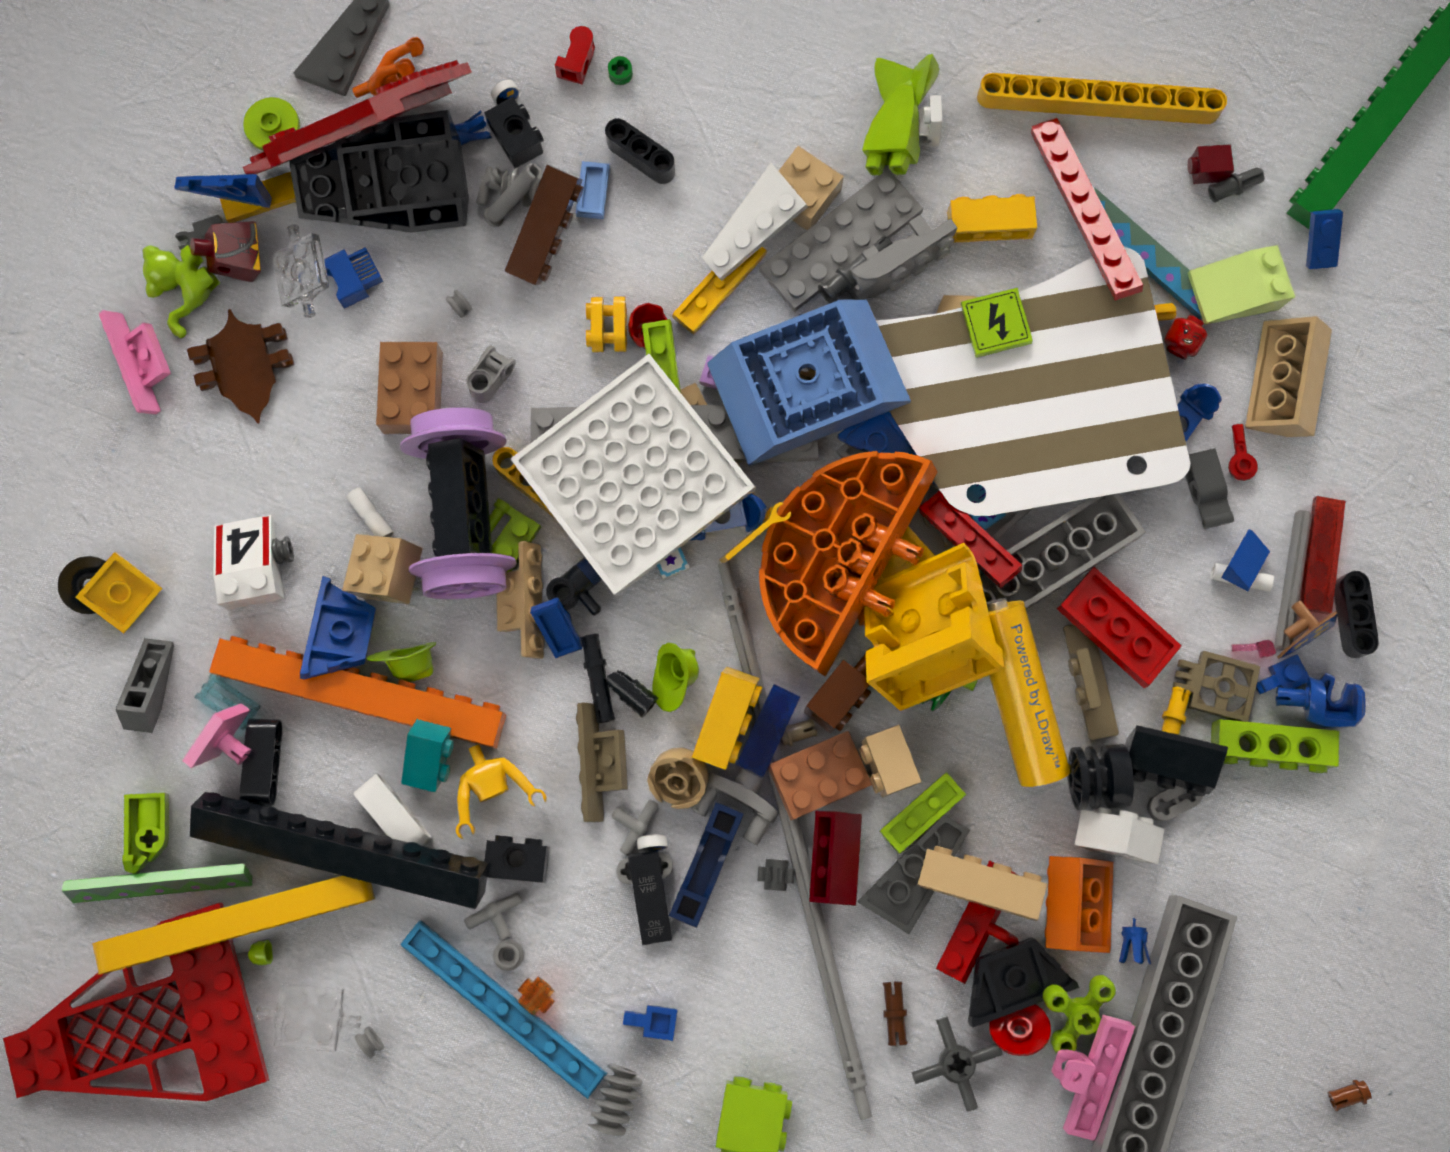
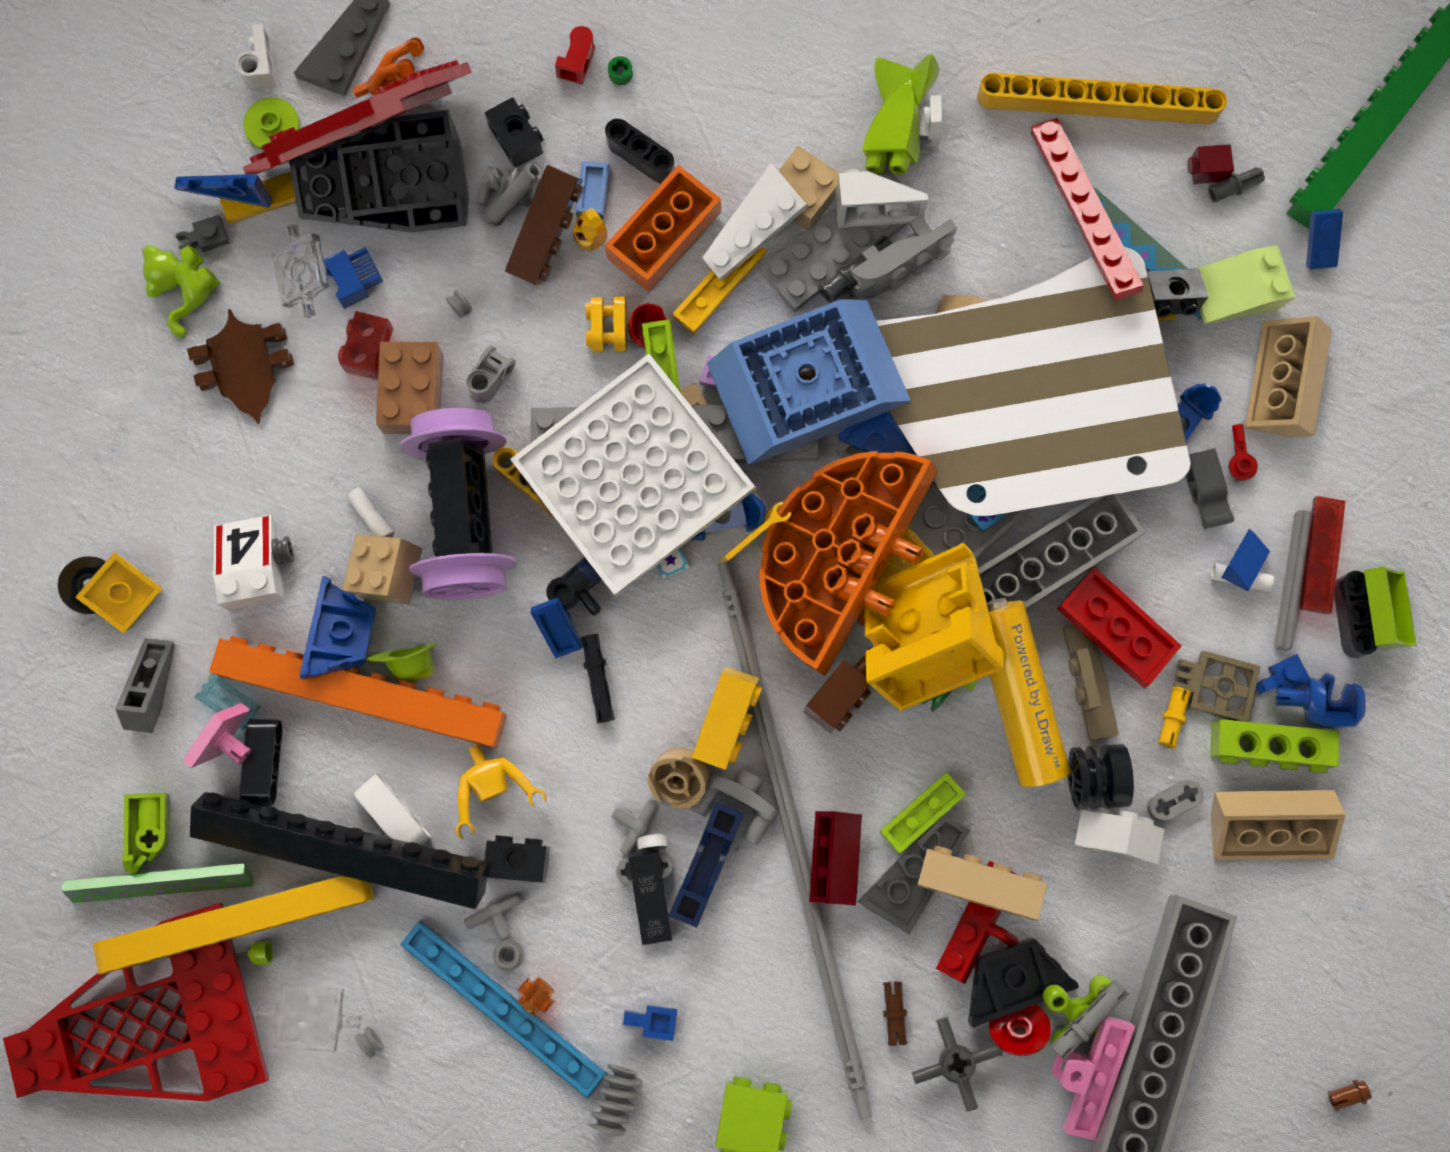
bright pink bracket [99,310,171,414] -> none
dark red torso [190,221,261,282] -> none
teal brick [401,719,454,792] -> none
blue piece [455,110,492,146] -> none
lime plate [490,498,542,572] -> none
tile [491,80,520,105] -> none
tan bracket [497,541,545,659] -> none
dark tan bracket [576,702,628,822] -> none
black hinge [606,670,659,718] -> none
lime piece [652,642,699,712] -> none
clear blue plate [735,684,800,778] -> none
dark grey gear [757,859,795,891] -> none
nougat plate [767,731,872,820] -> none
dark tan pin [778,718,817,747] -> none
tan brick [858,725,921,798] -> none
red plate [919,490,1022,589] -> none
yellow brick [947,194,1037,243] -> none
lime tile [961,288,1033,358] -> none
orange slope [1045,856,1114,953] -> none
blue piece [1119,918,1151,964] -> none
black slope [1125,725,1228,796] -> none
red head [1164,315,1208,360] -> none
clear pink hand [1231,640,1276,659] -> none
medium nougat shield [1277,600,1338,659] -> none
none -> white plate [236,23,277,89]
none -> clear red brick [338,311,394,380]
none -> yellow rock [572,208,608,252]
none -> orange brick [605,165,721,292]
none -> white slope [835,169,928,228]
none -> light grey pin [1050,979,1130,1061]
none -> brick [1147,268,1208,317]
none -> tan slope [1210,790,1346,861]
none -> lime container [1364,566,1417,649]

